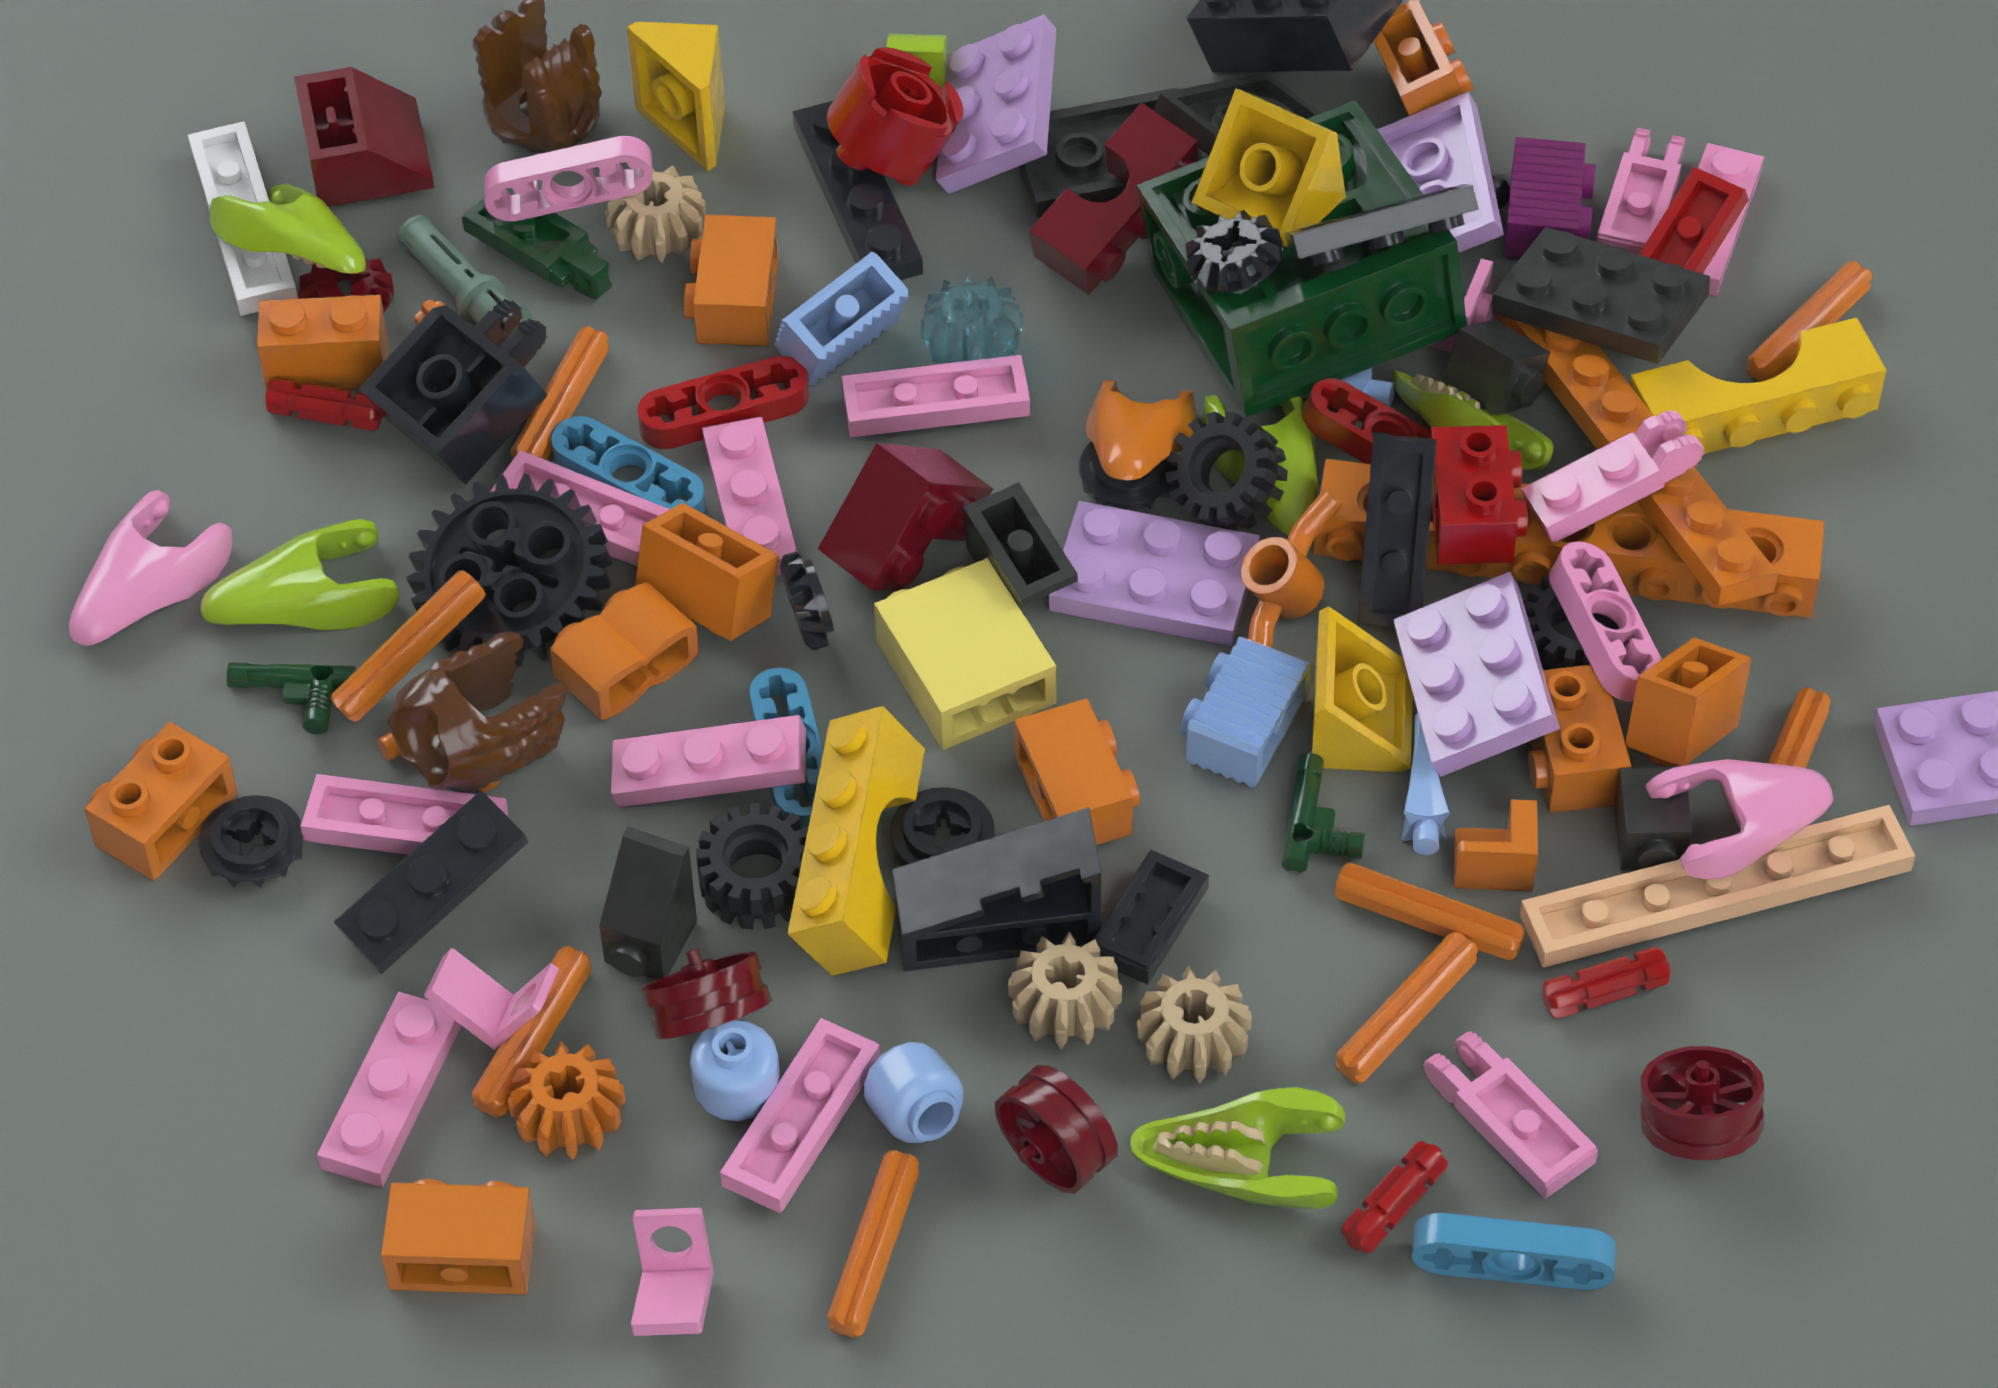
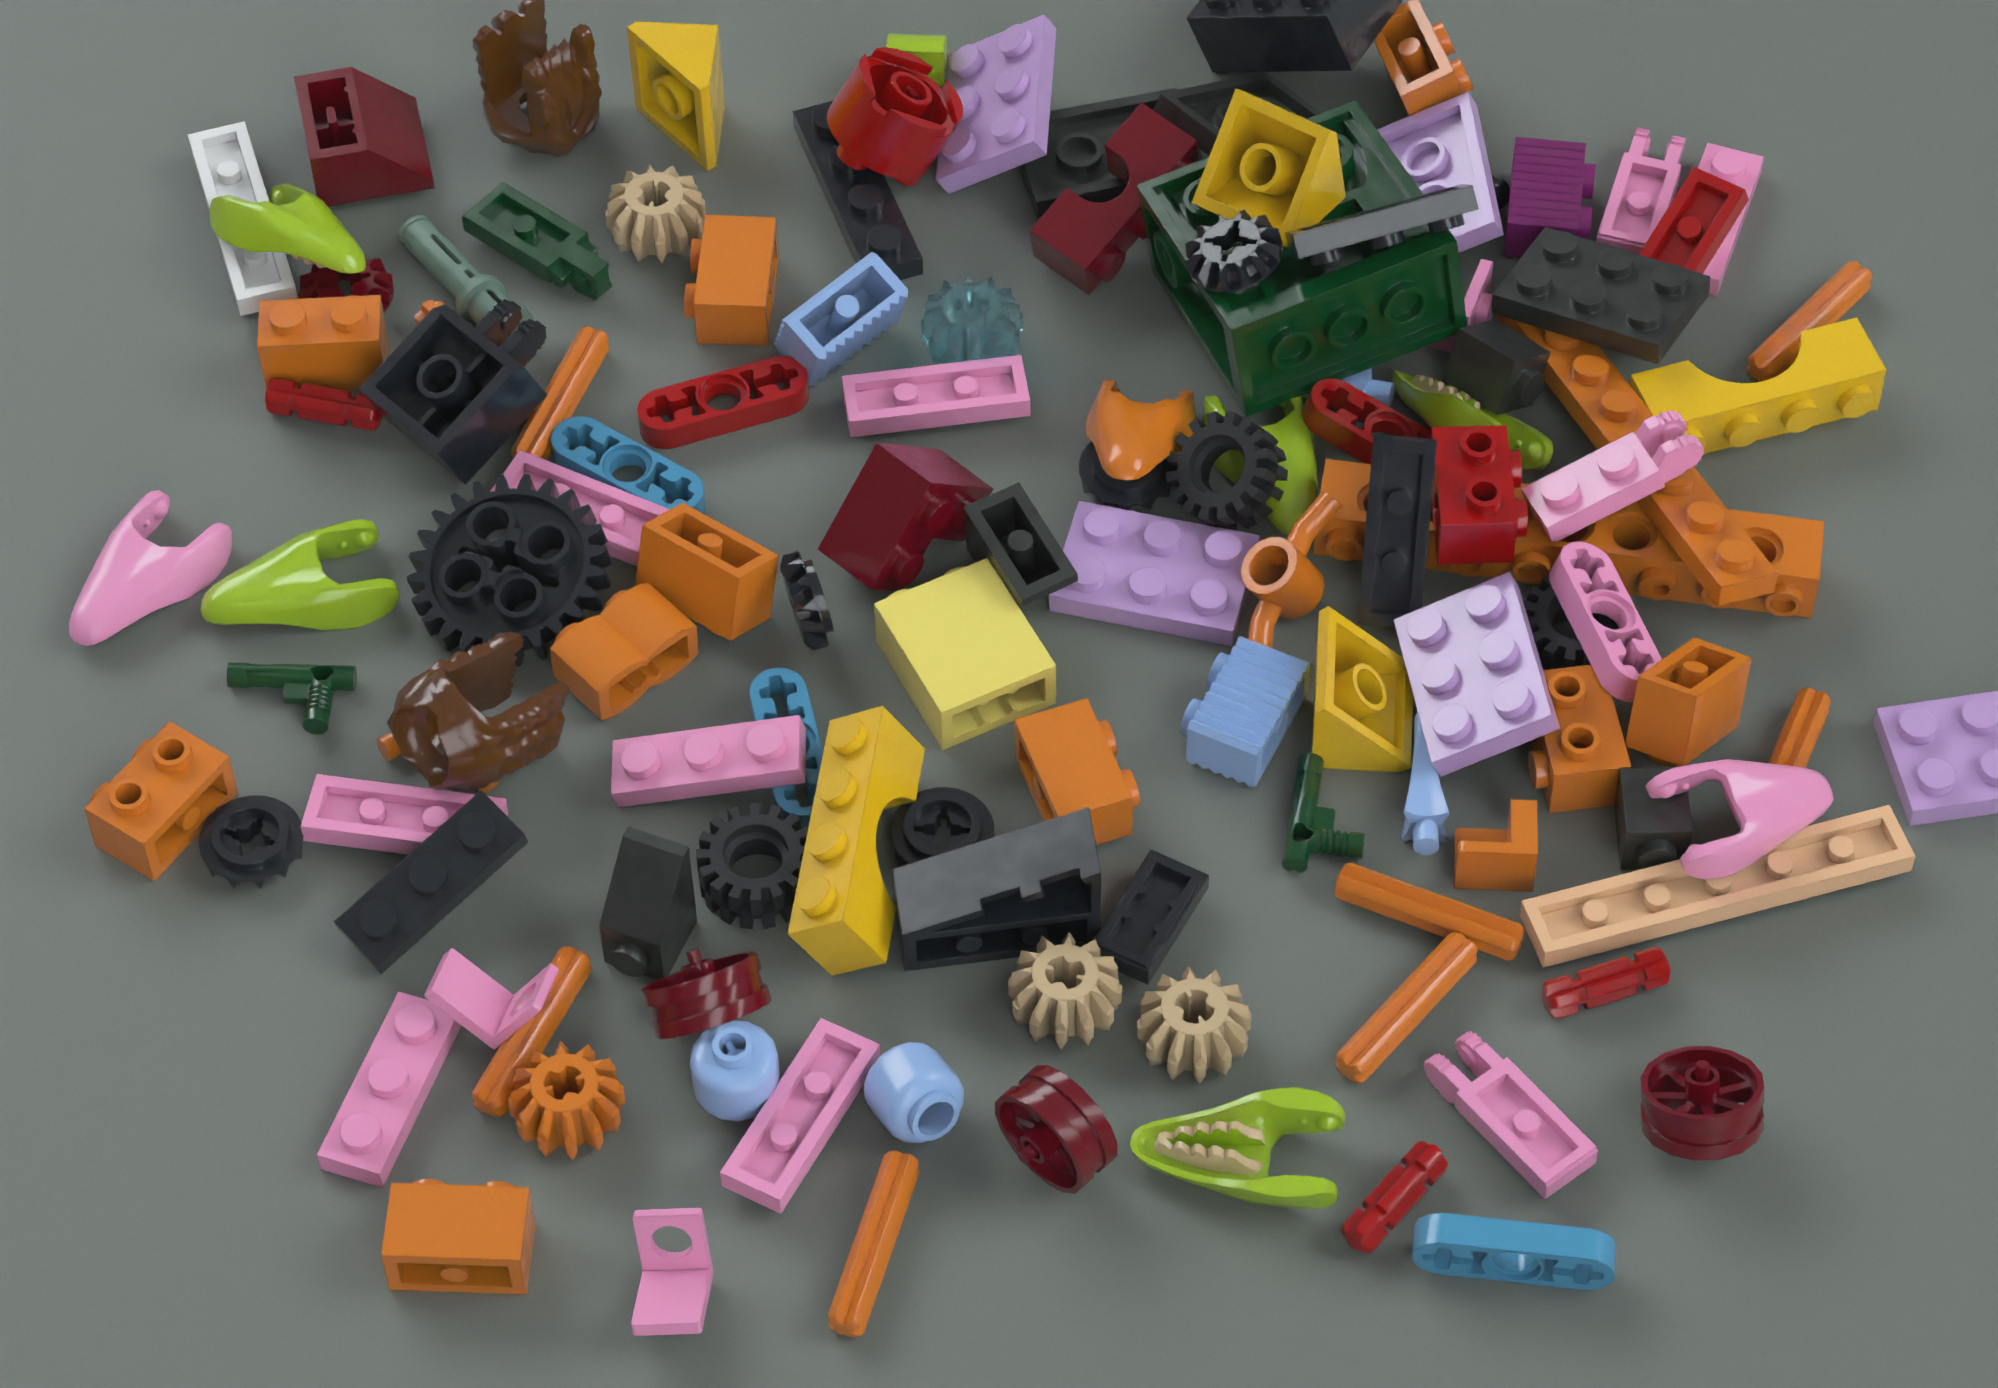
orange axle [331,570,485,722] -> none
bright pink beam [484,136,653,221] -> none
bright pink plate [702,417,796,576] -> none

